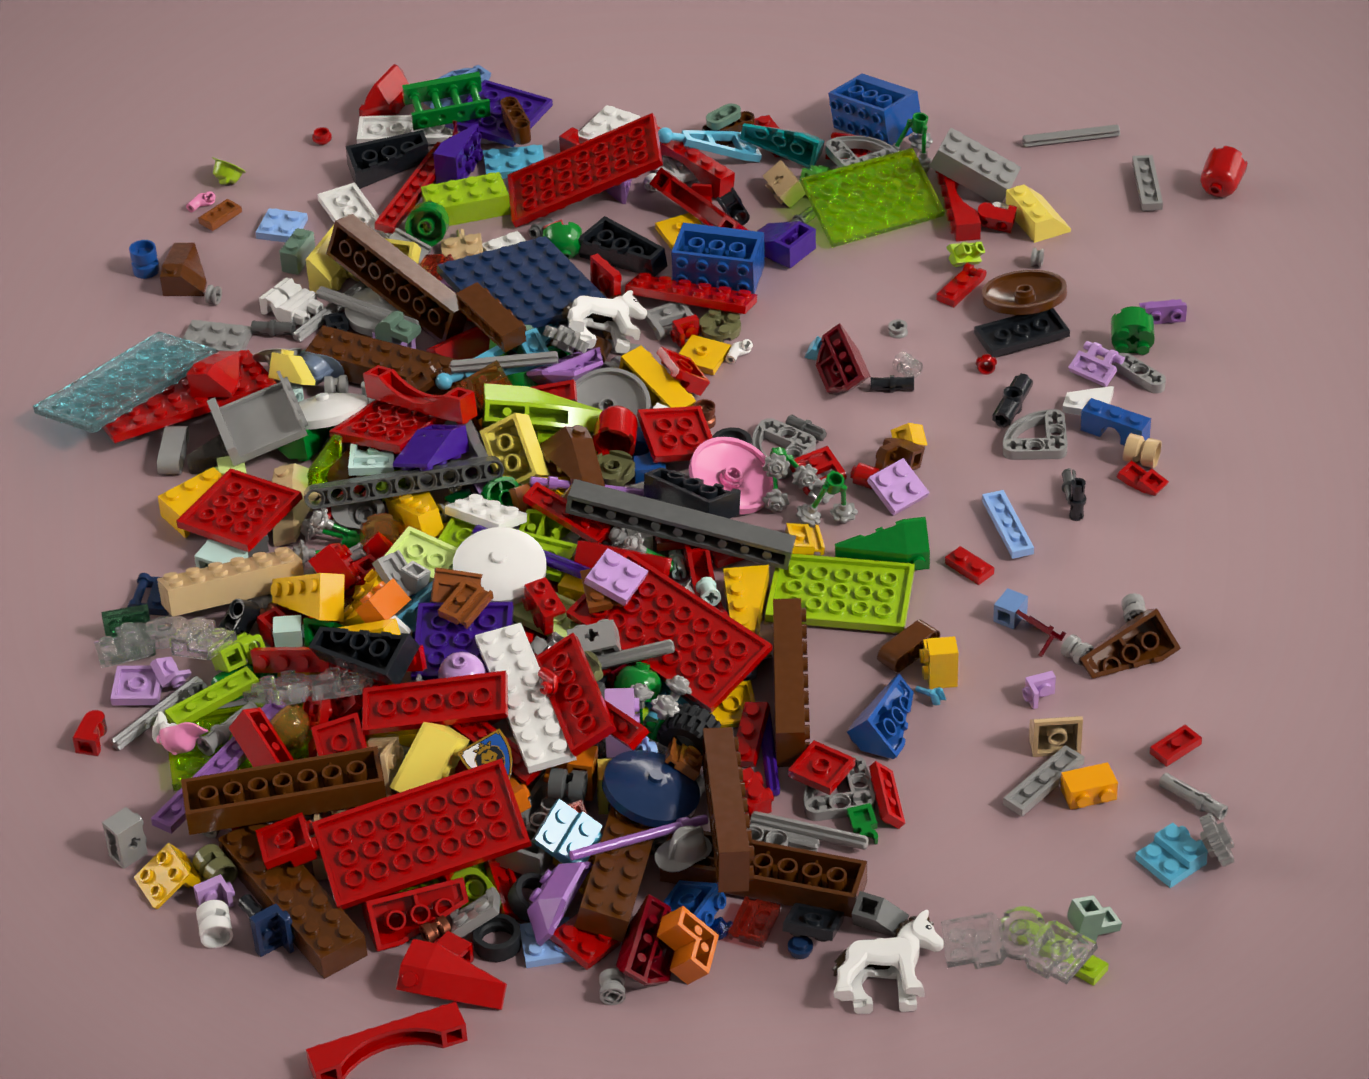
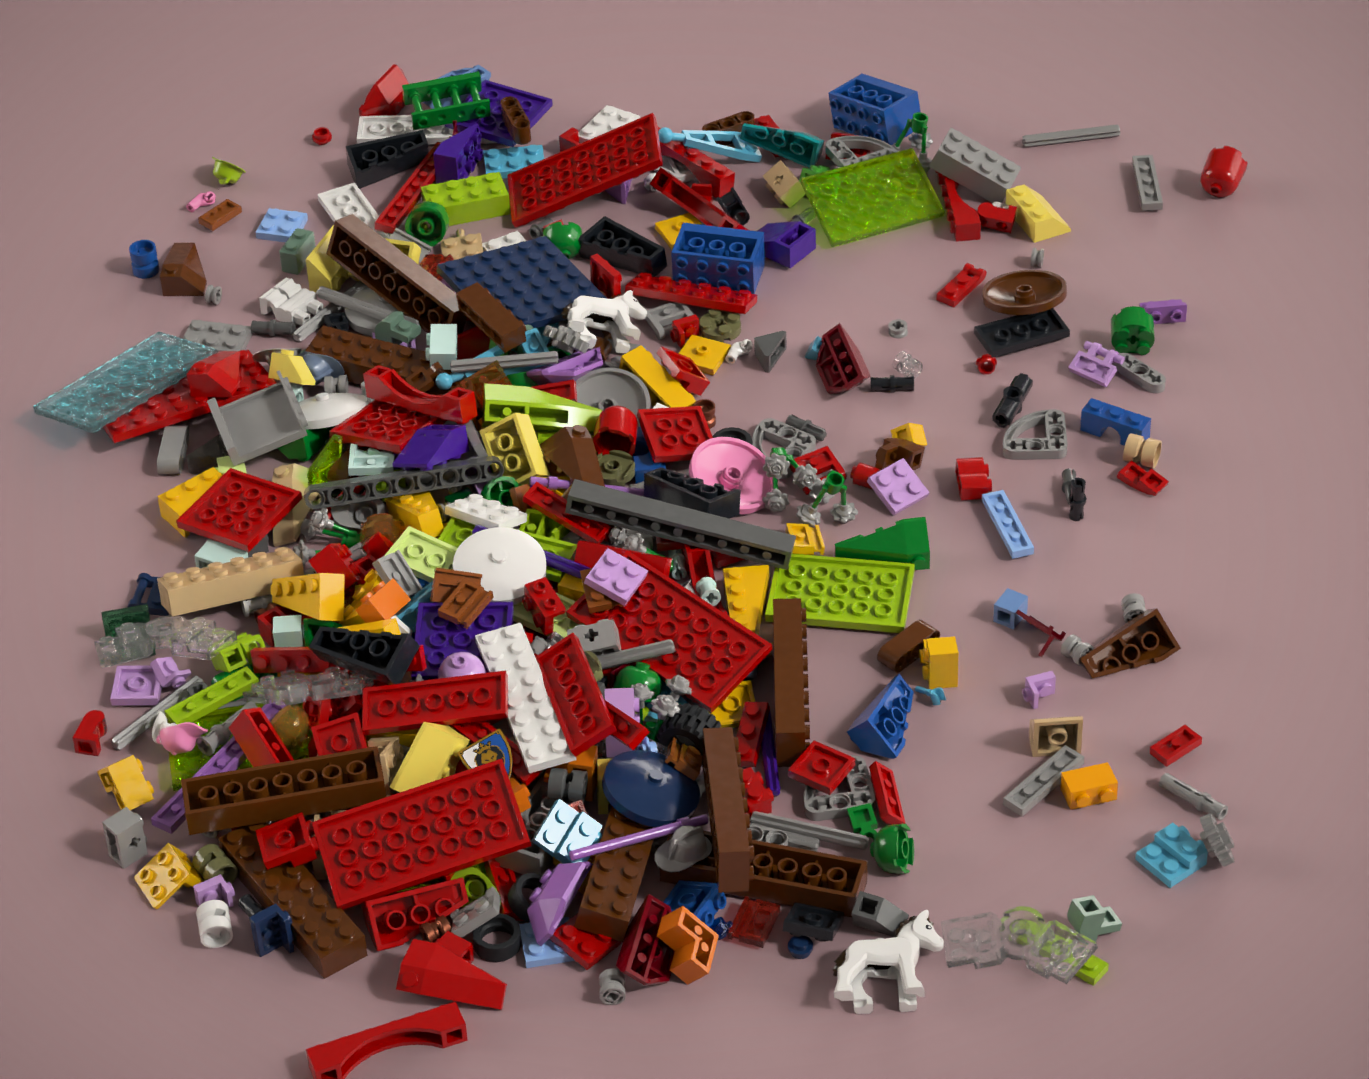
black piece [219,599,260,639] -> none
light grey slope [398,561,431,593] -> none
red arm [538,667,559,696] -> none
sand green plate [706,103,741,130] -> none
red plate [945,546,994,585] -> none
lime hips [946,242,985,267] -> none
white wing [1062,386,1114,416] -> none
none -> yellow brick [97,755,154,810]
none -> light aqua brick [425,324,457,370]
none -> dark grey slope [754,331,787,373]
none -> green cylinder [870,824,914,874]
none -> red brick [955,457,992,500]

